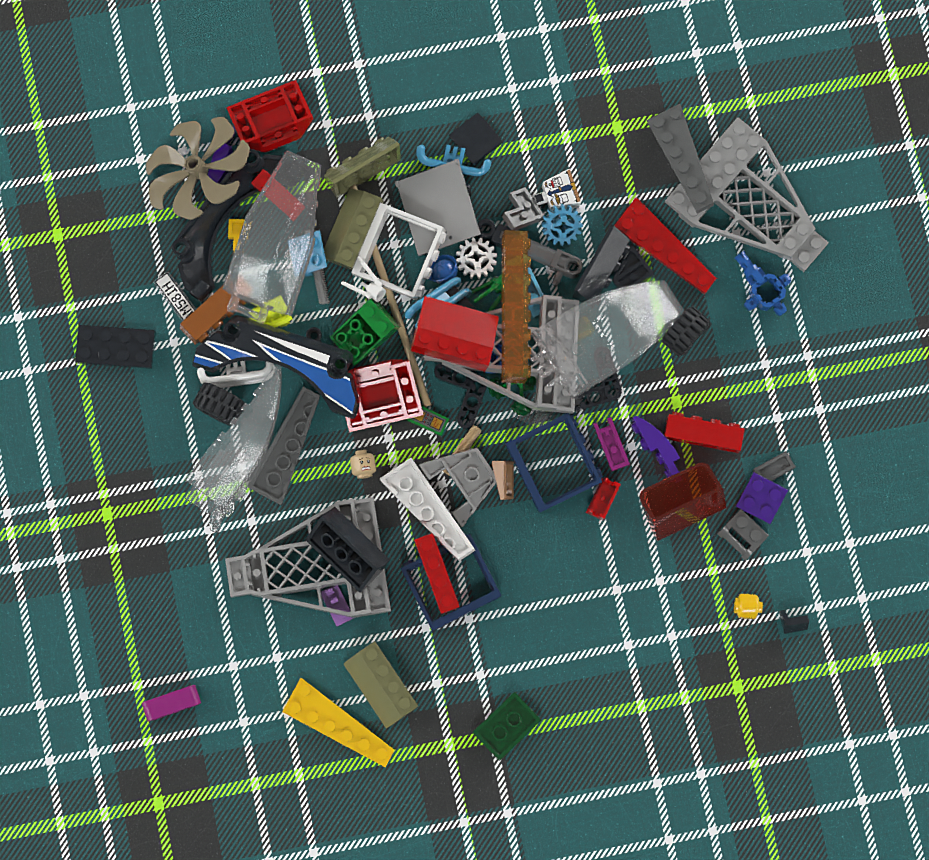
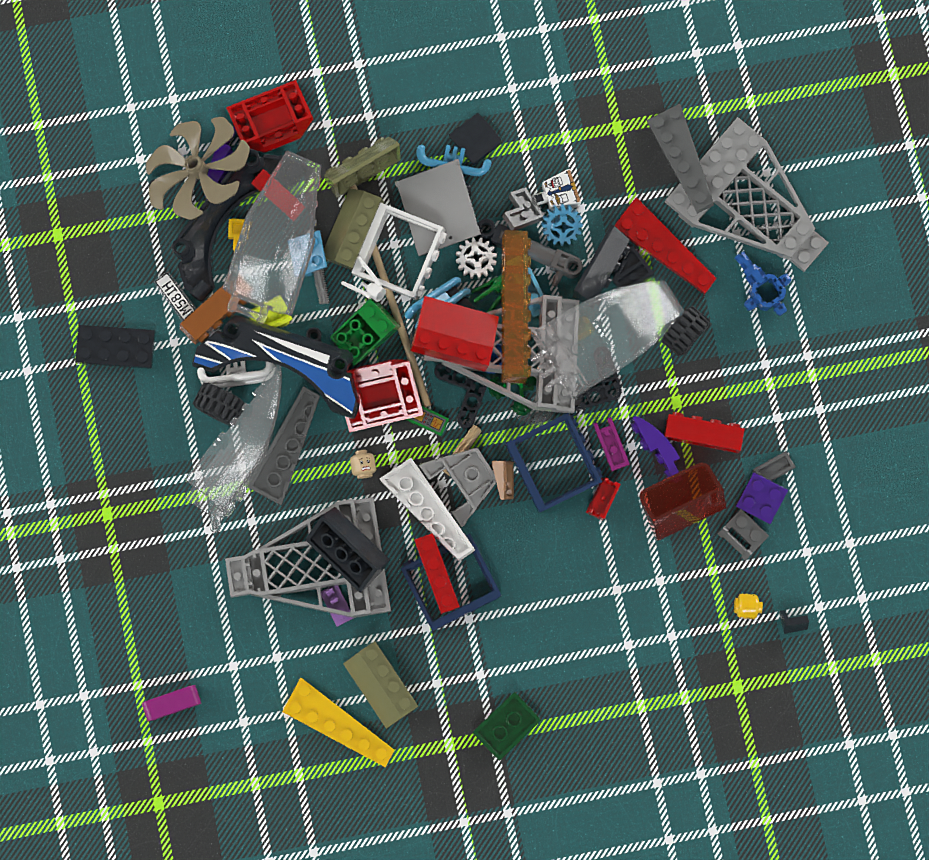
blue hat [429,255,458,285] -> none

